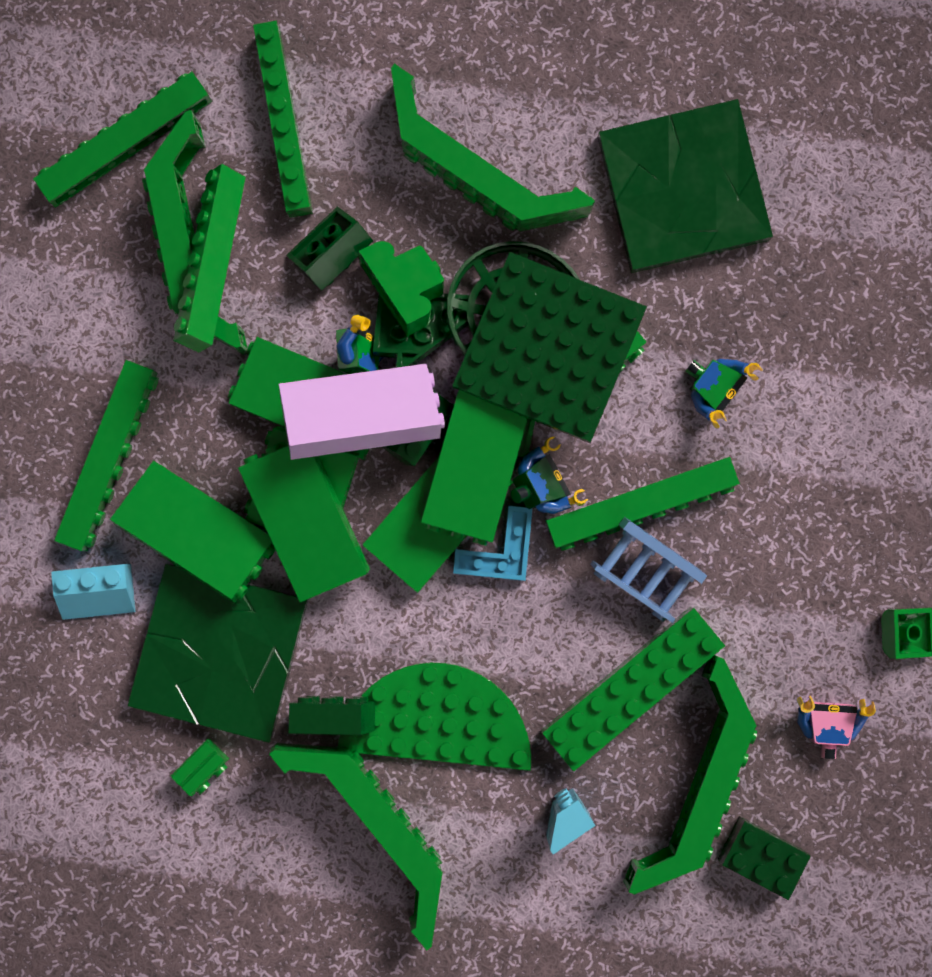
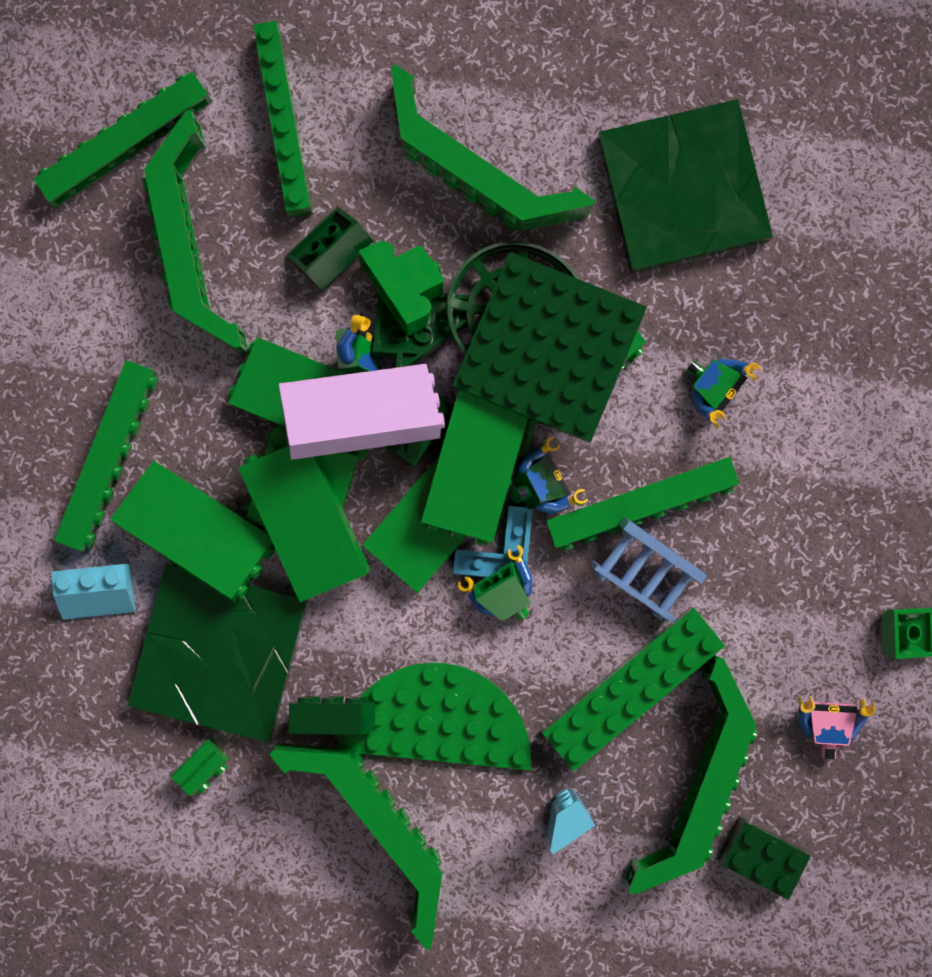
green brick [173,164,246,353] -> none
none -> green torso [458,545,532,621]

